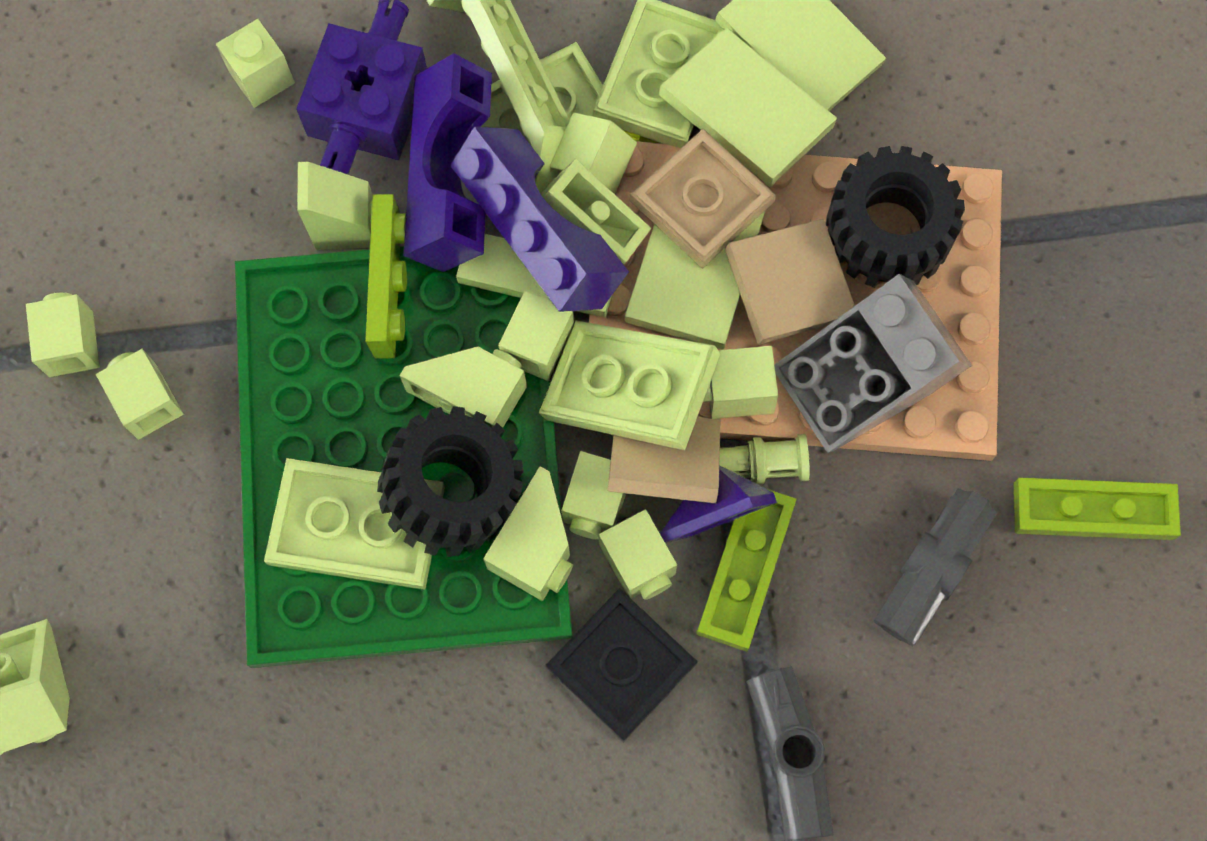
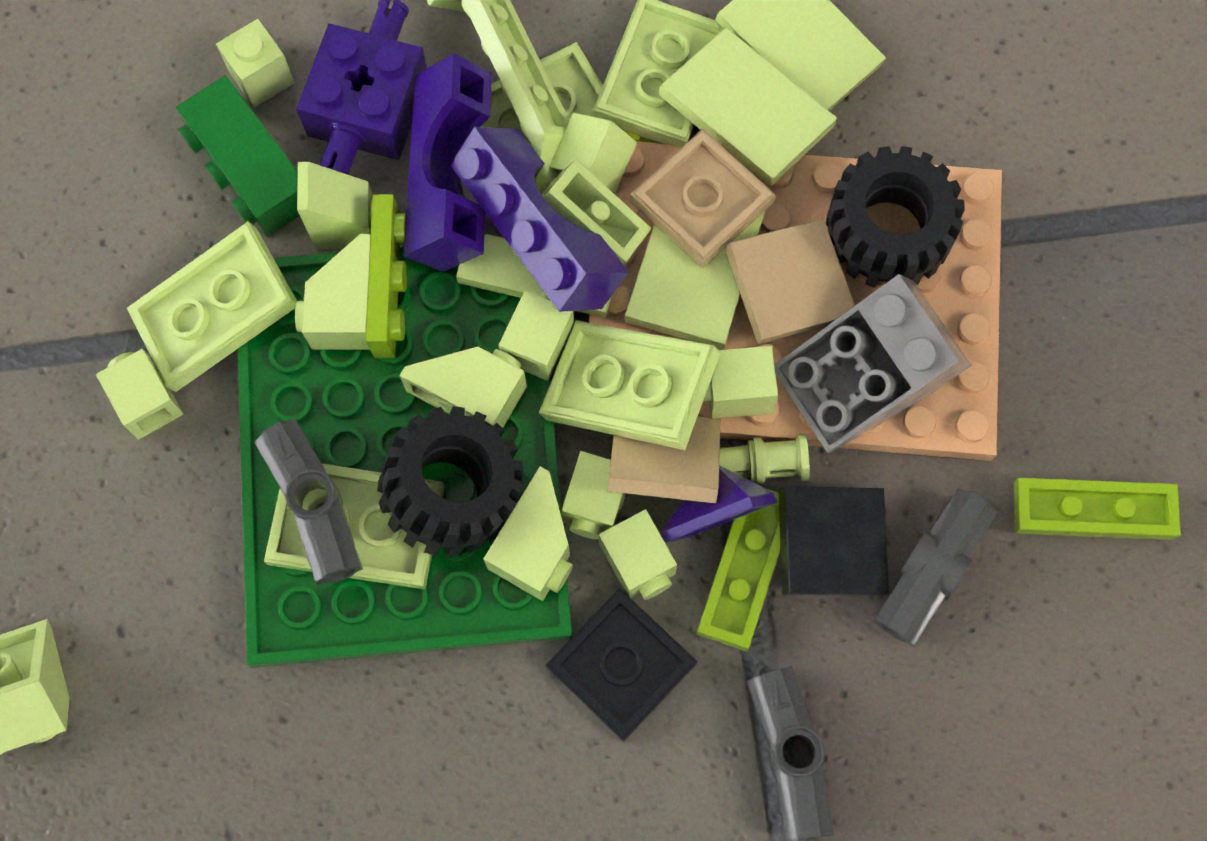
yellowish green brick [26,292,100,377] -> none
none -> yellowish green tile [127,222,297,392]
none -> green brick [175,75,300,237]
none -> dark grey piece [254,418,363,585]
none -> yellowish green slope [295,234,371,350]
none -> black tile [778,486,889,596]

